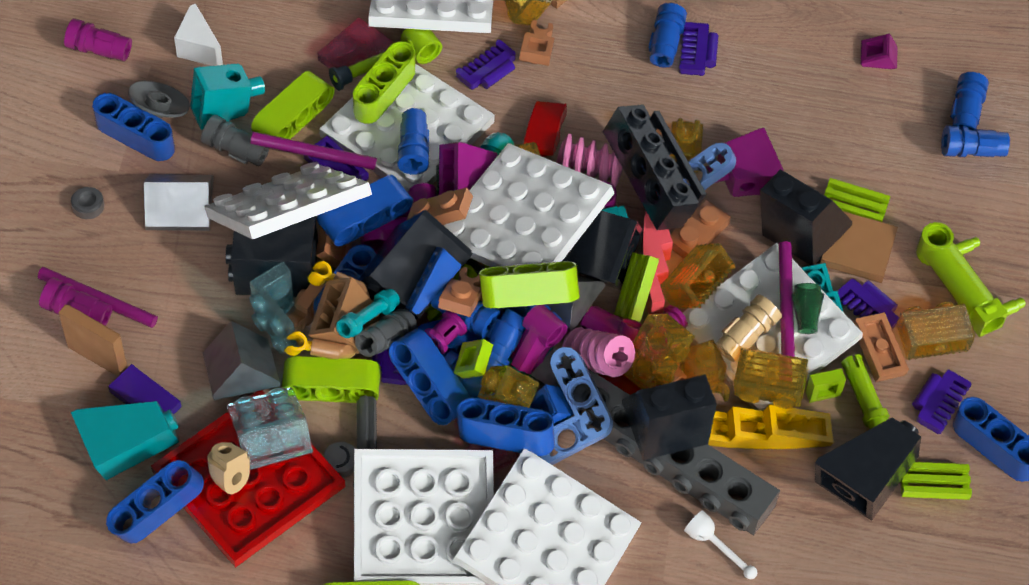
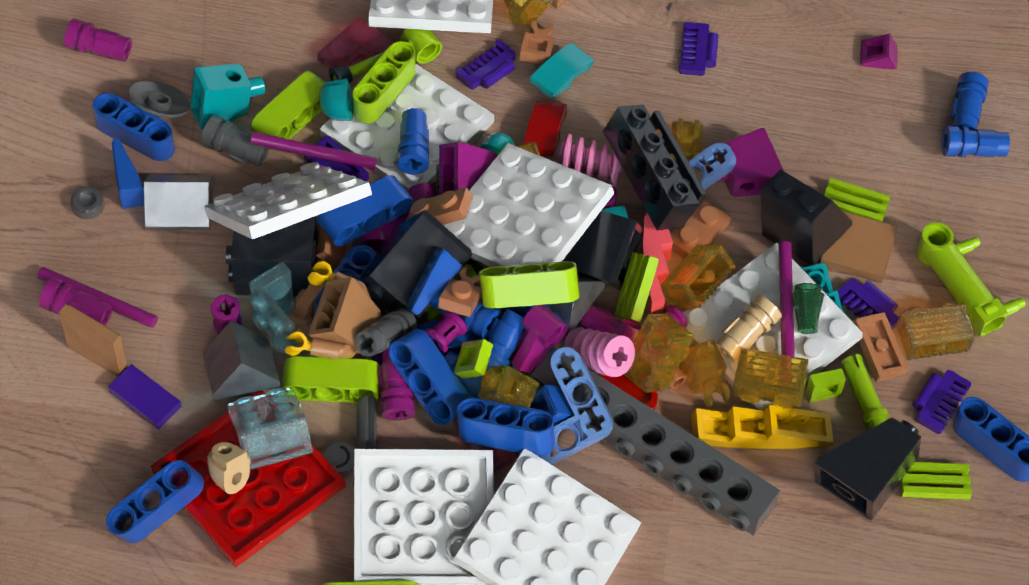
teal slope [71,401,180,480] -> none
white slope [174,4,223,66] -> none
teal bar [336,289,400,338] -> none
black slope [622,374,717,460] -> none
blue axle [648,3,687,68] -> none
white hinge [684,510,757,579] -> none
none -> blue slope [111,139,144,209]
none -> magenta bush [210,294,243,334]
none -> teal piece [319,79,354,121]
none -> magenta axle [379,349,415,421]
none -> teal slope [529,43,594,98]

